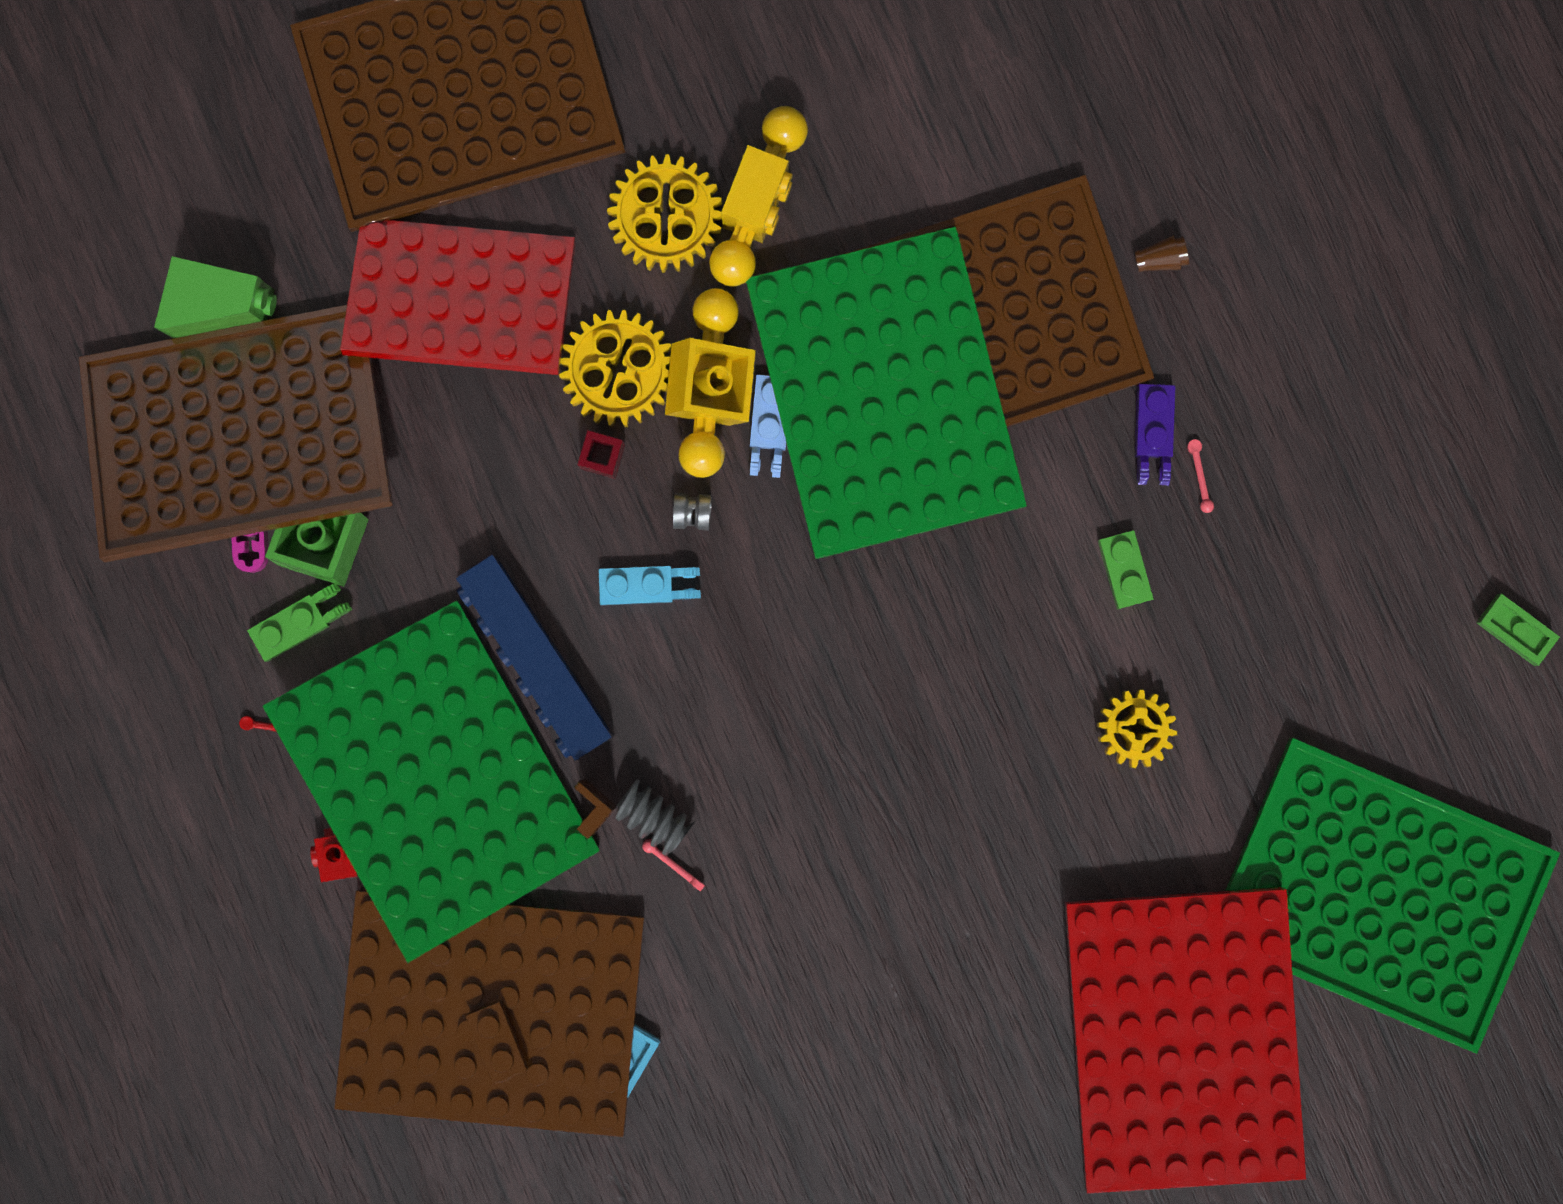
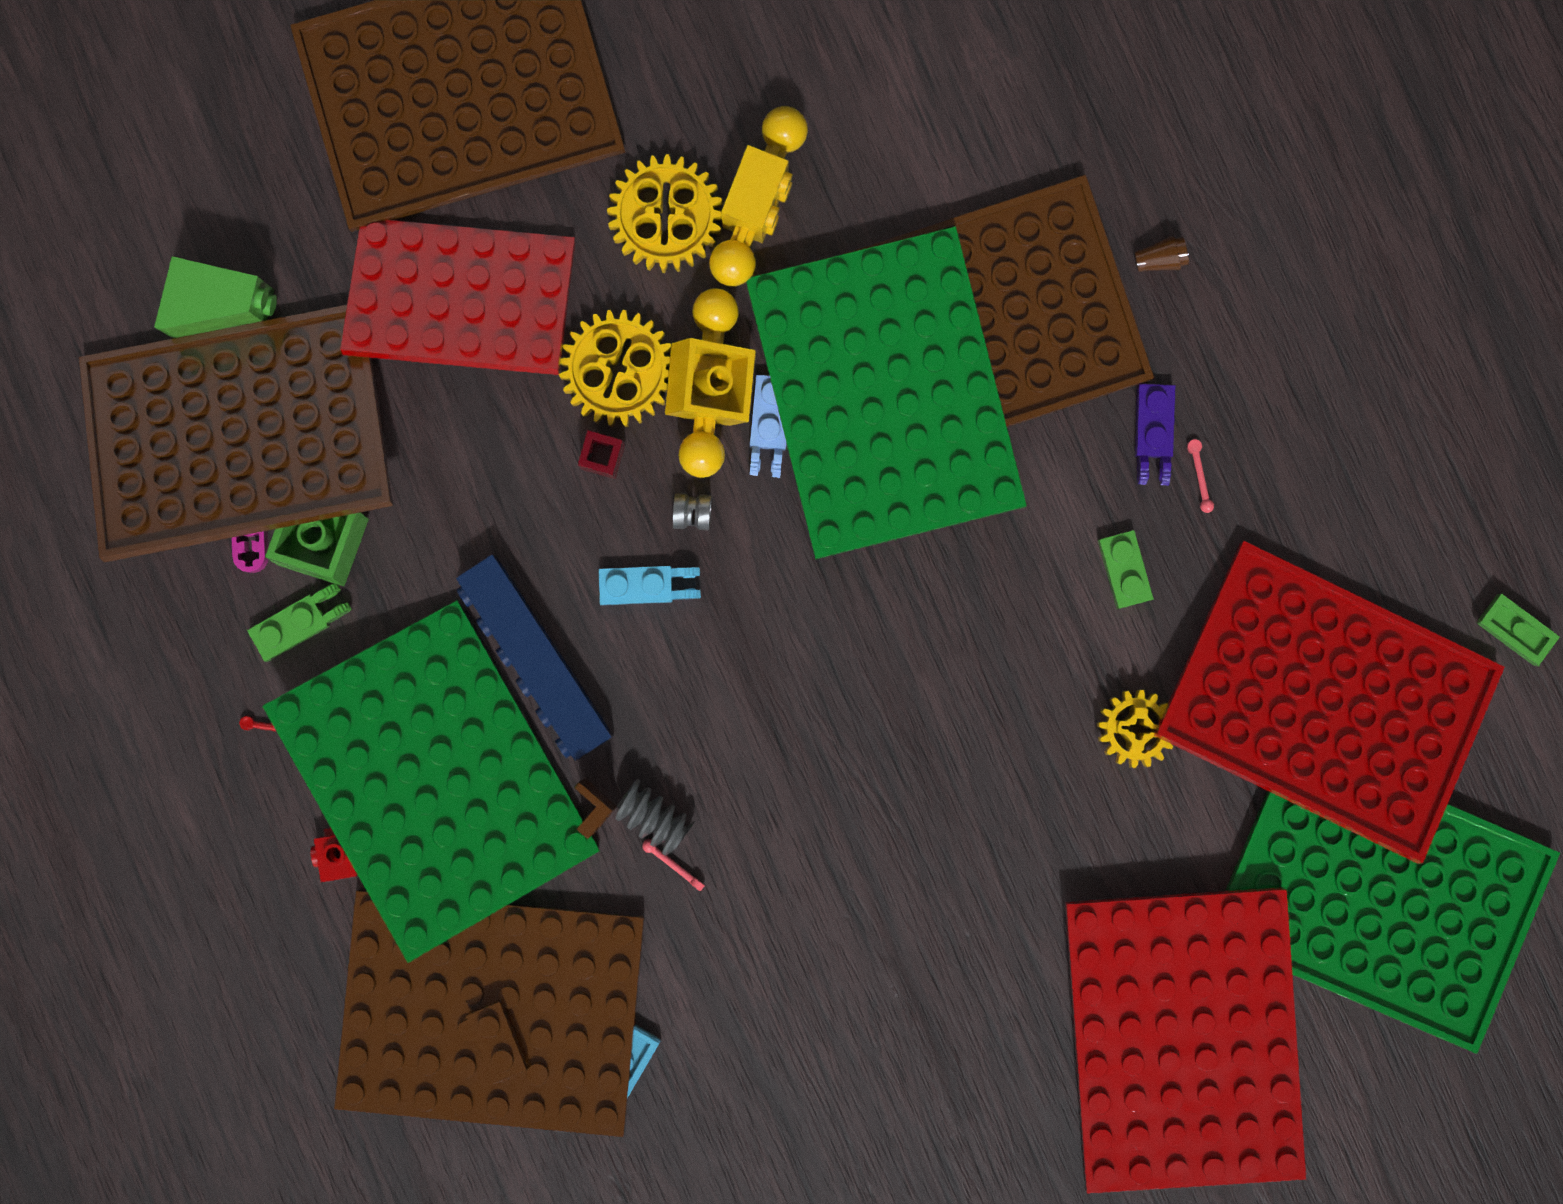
none -> red plate [1154,541,1505,864]

